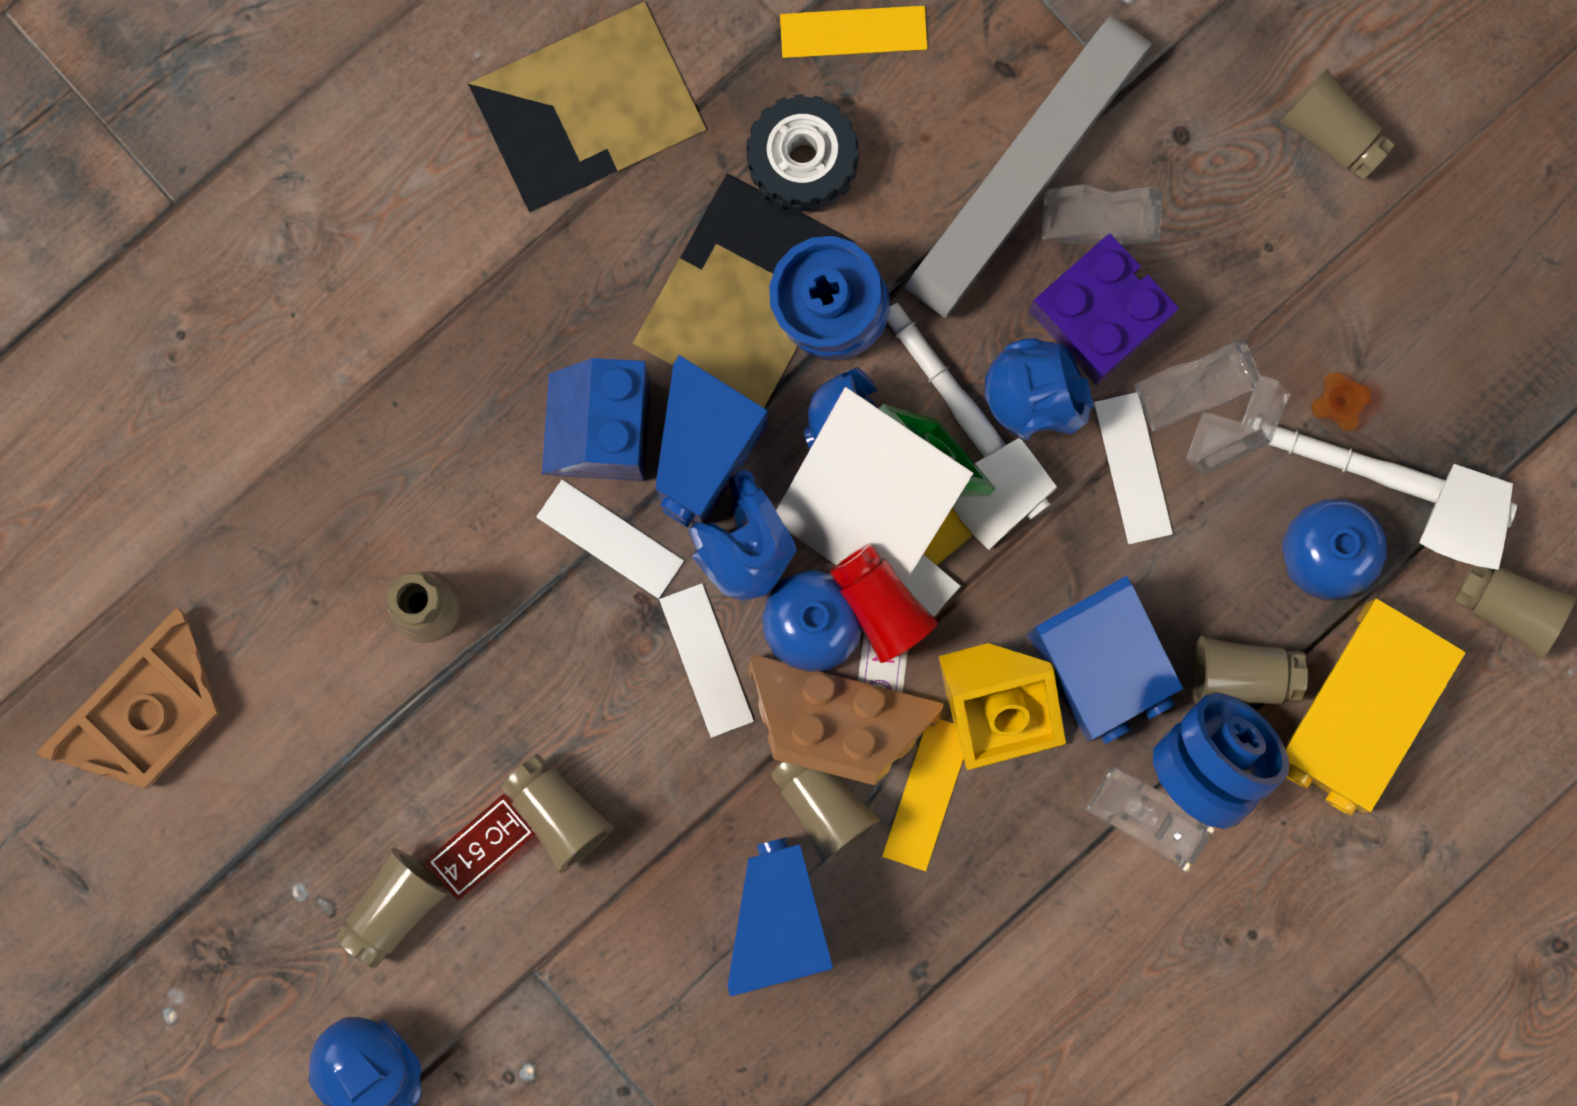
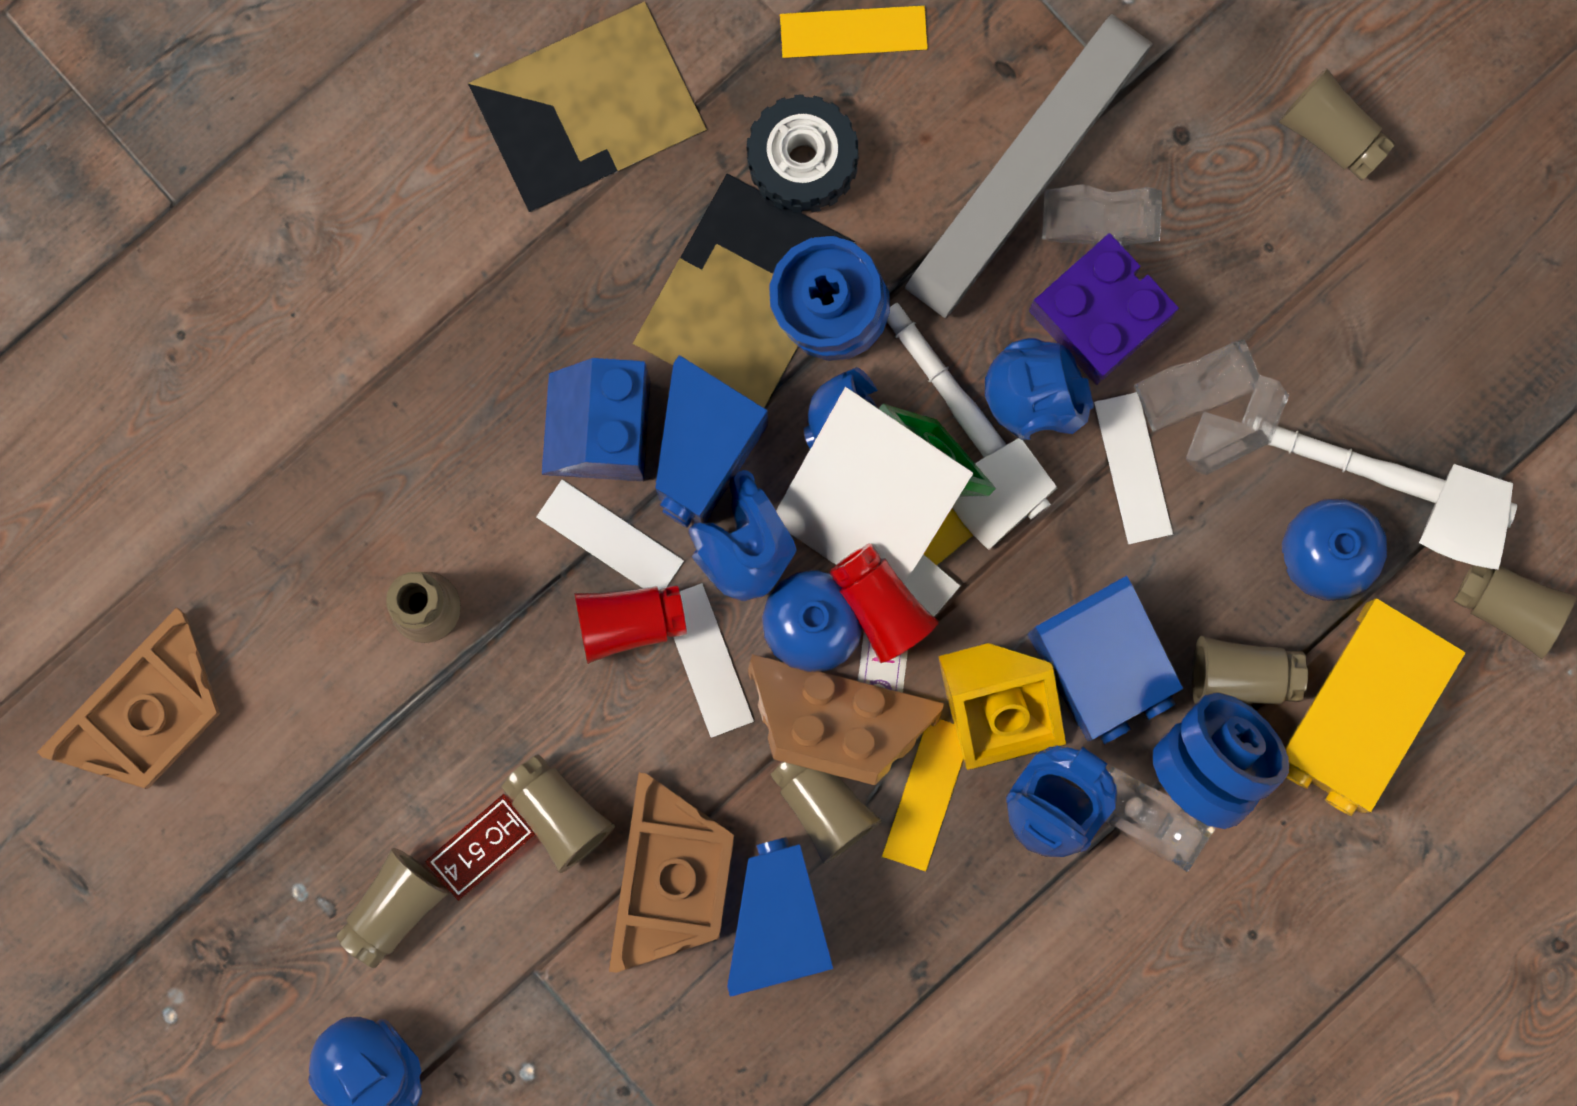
clear orange plate [1311,372,1371,432] -> none
none -> red plant [574,586,687,664]
none -> medium nougat wing [609,772,735,973]
none -> blue helmet [1006,746,1117,857]

